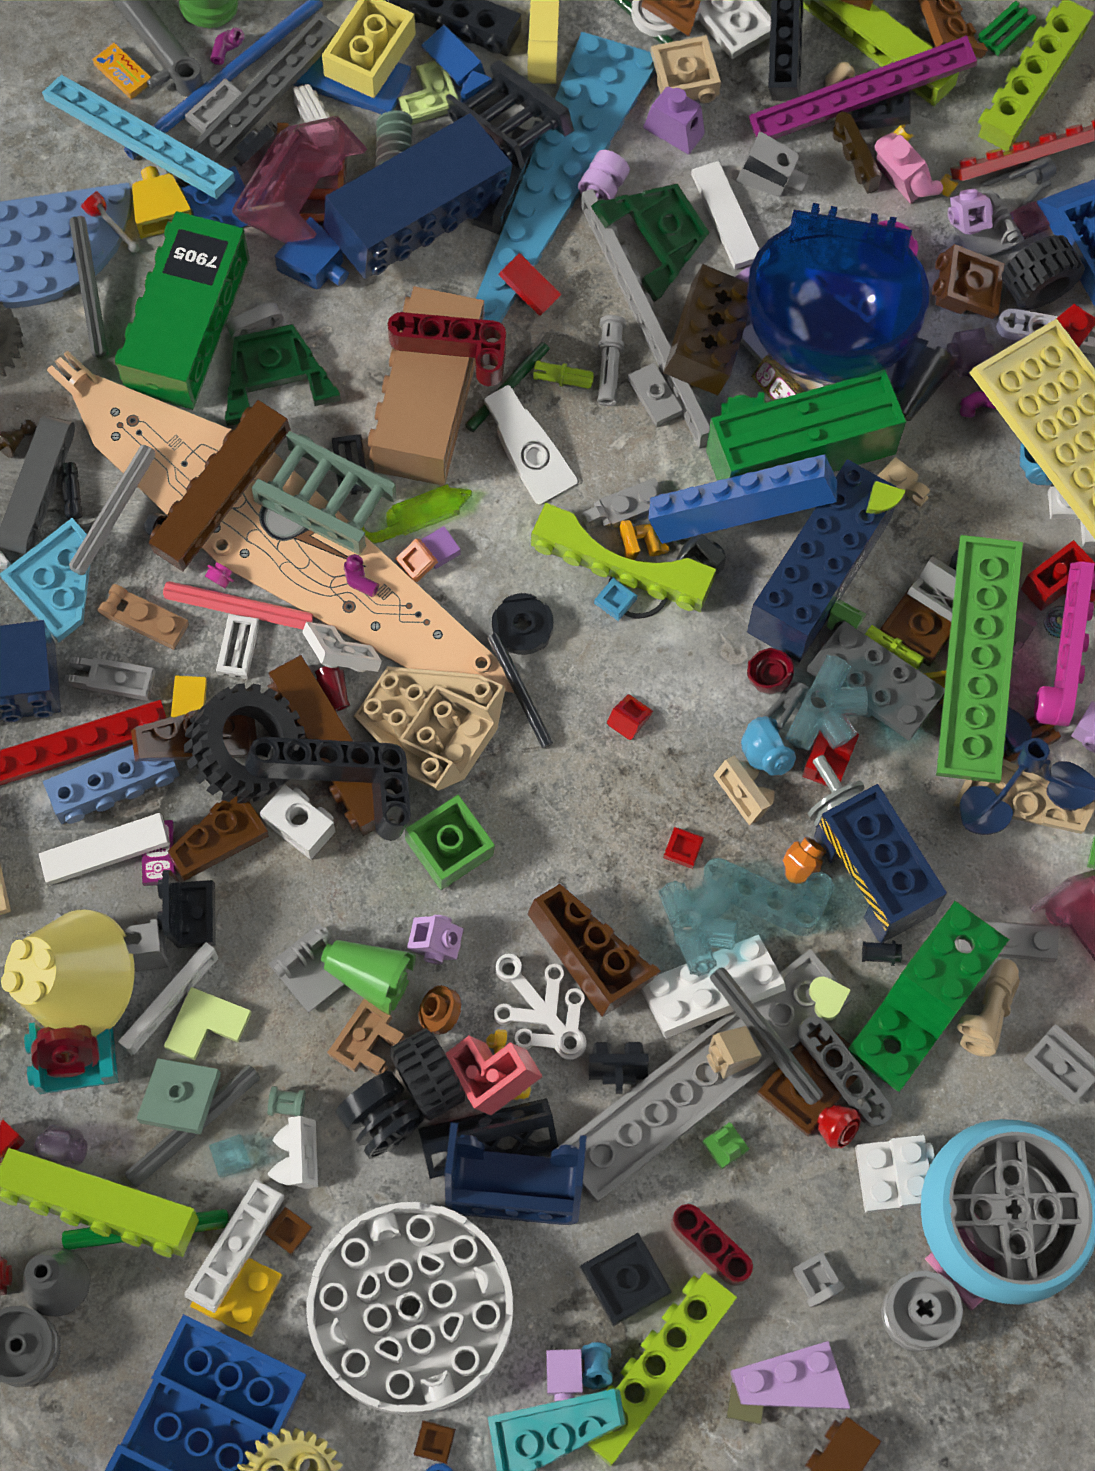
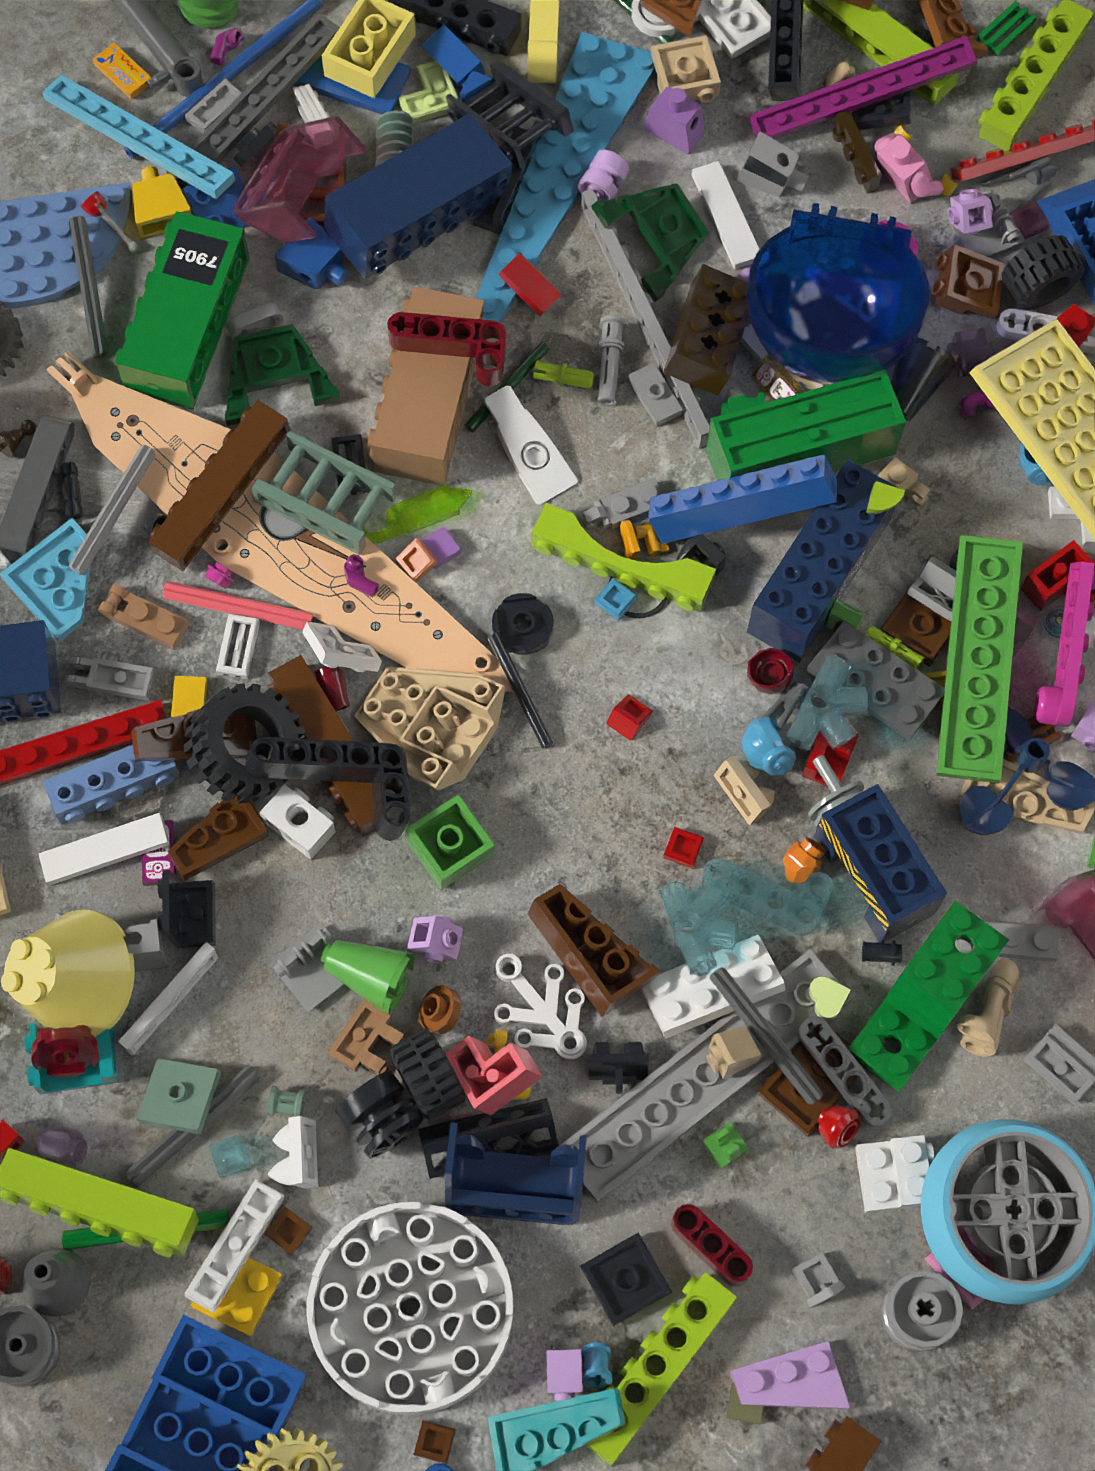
yellowish green tile [164,987,251,1060] -> none

